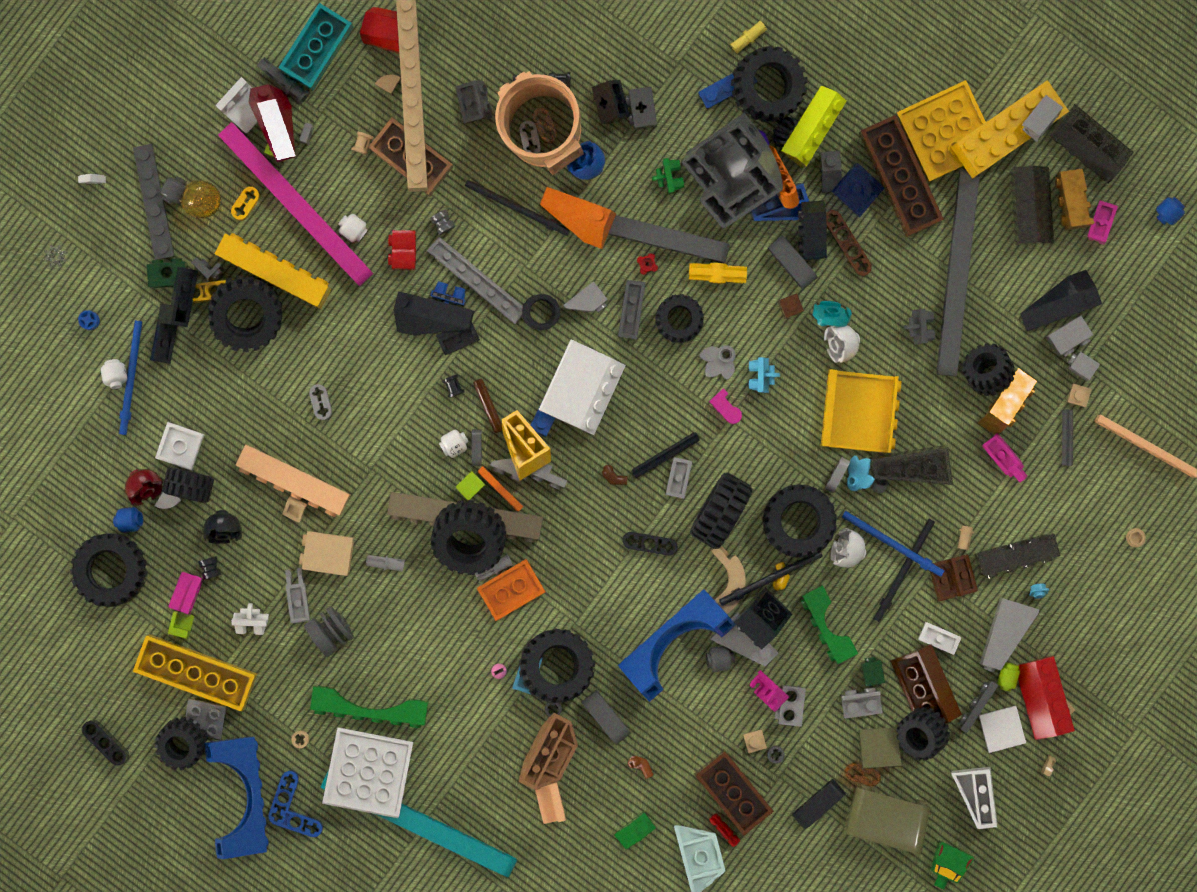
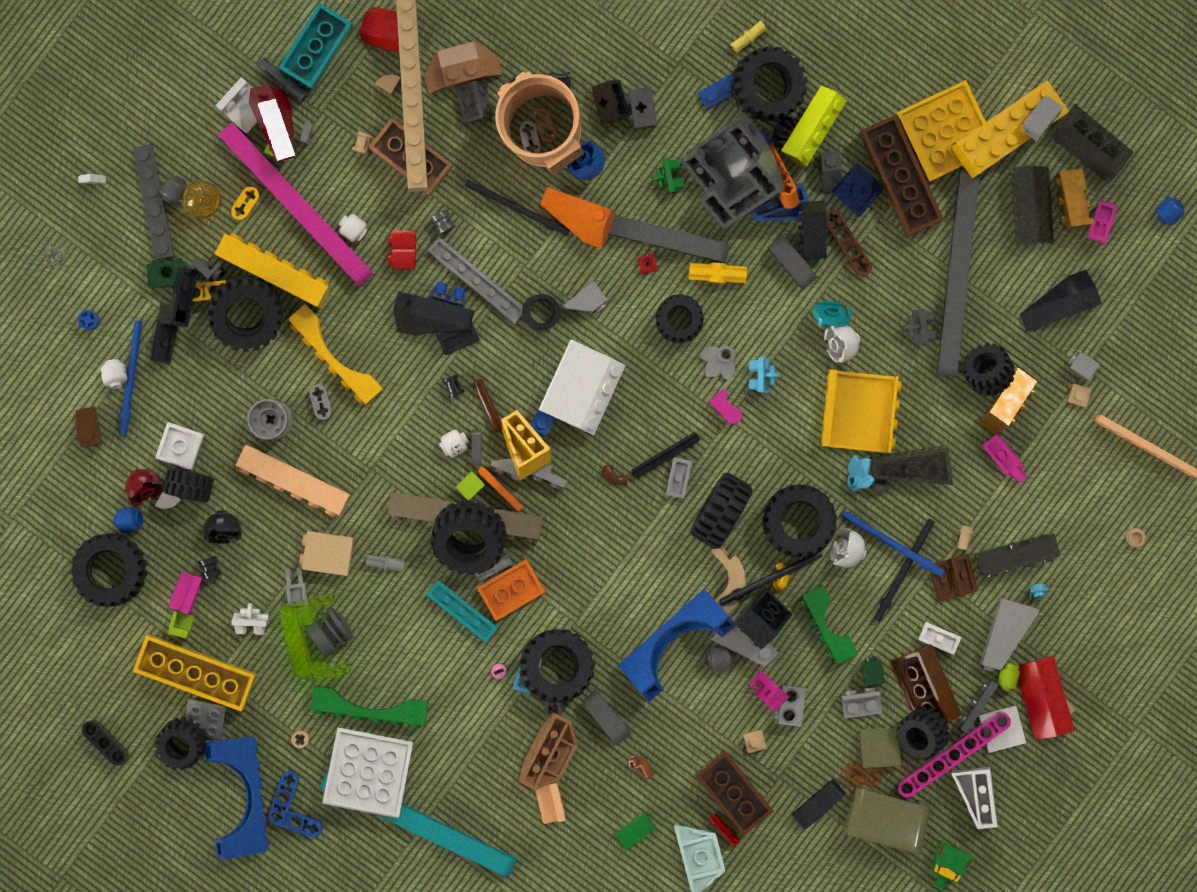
tan plate [282,496,307,523] -> none
dark grey plate [618,280,646,340] -> none
black beam [622,532,678,556] -> none
dark grey bush [767,746,785,764] -> none
reddish brown brick [778,293,804,319] -> none
light grey beam [825,457,850,493] -> none
tan tile [1041,755,1056,777] -> none
light grey brick [1046,316,1093,357] -> none
dark grey axle [1062,409,1073,466] -> none
none -> reddish brown slope [76,406,103,448]
none -> light grey wheel [247,399,293,440]
none -> clear neon green windscreen [279,593,352,680]
none -> yellow arch [289,304,384,405]
none -> medium nougat wedge [424,41,502,94]
none -> teal plate [426,580,498,643]
none -> dark pink beam [898,711,1011,797]

